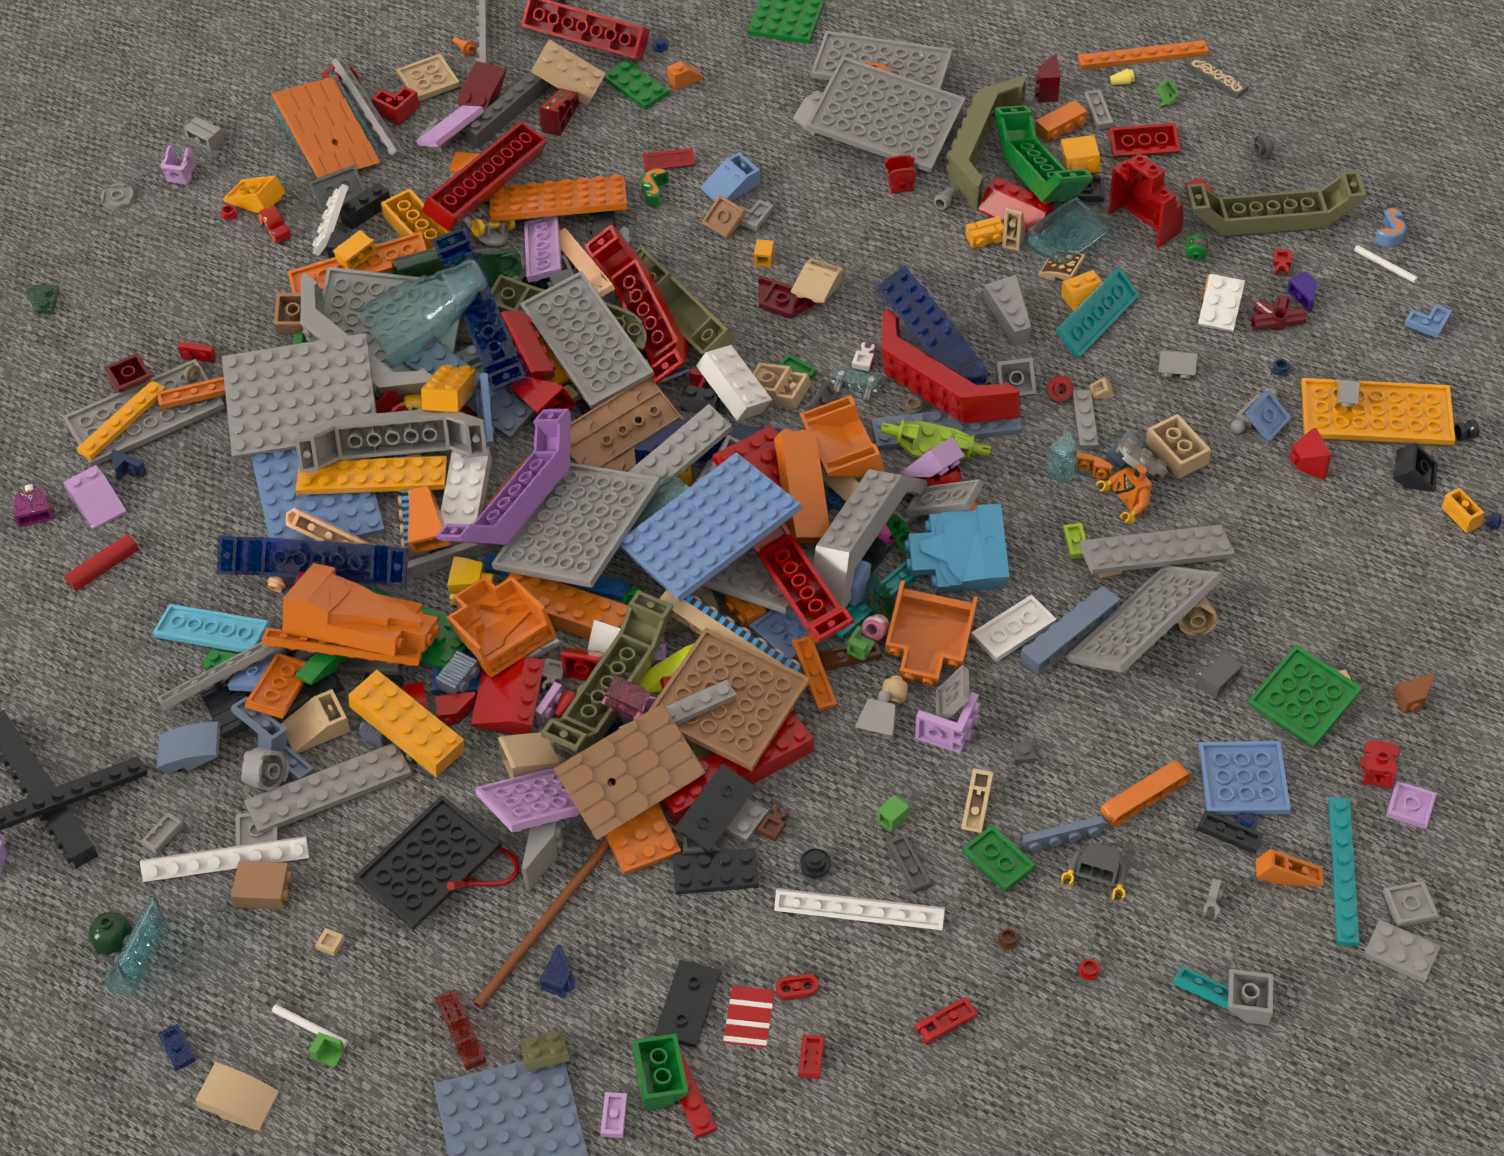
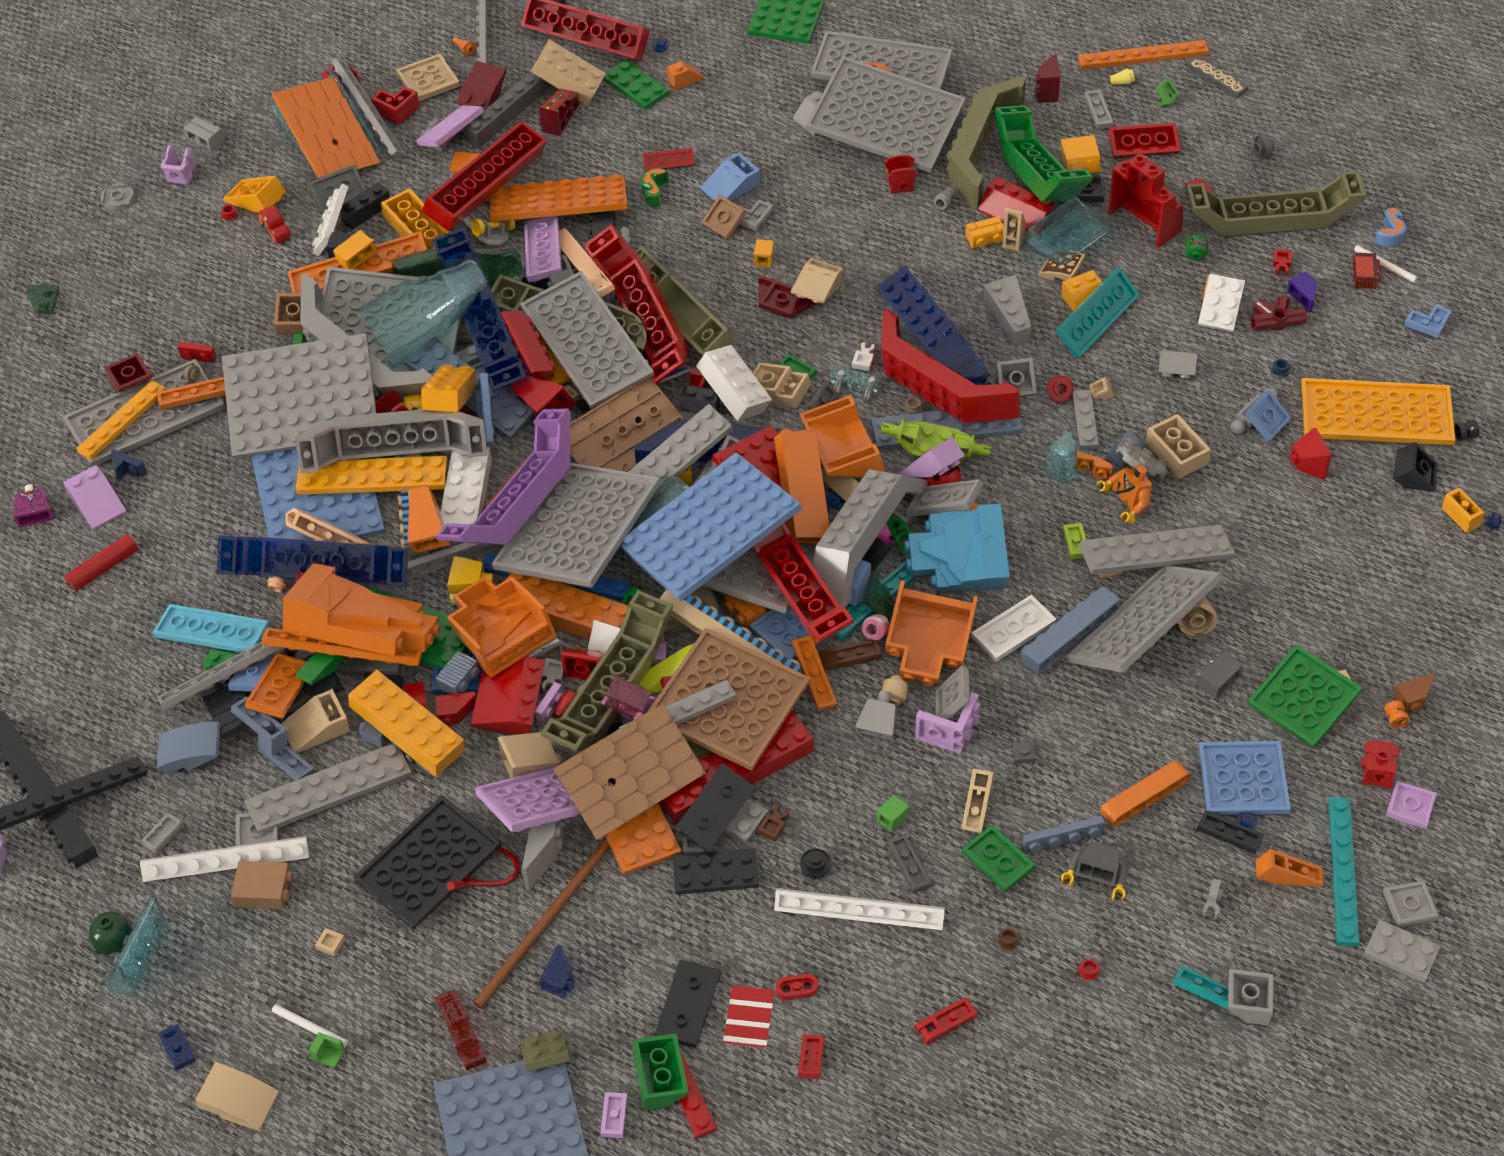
light grey brick [241,747,289,791] -> none
bright green panel [847,626,875,661] -> none
orange brick [1035,100,1087,143] -> none
light grey slope [1337,378,1360,407] -> none
none -> clear red brick [1352,252,1381,289]
none -> orange wheel [1384,700,1410,728]

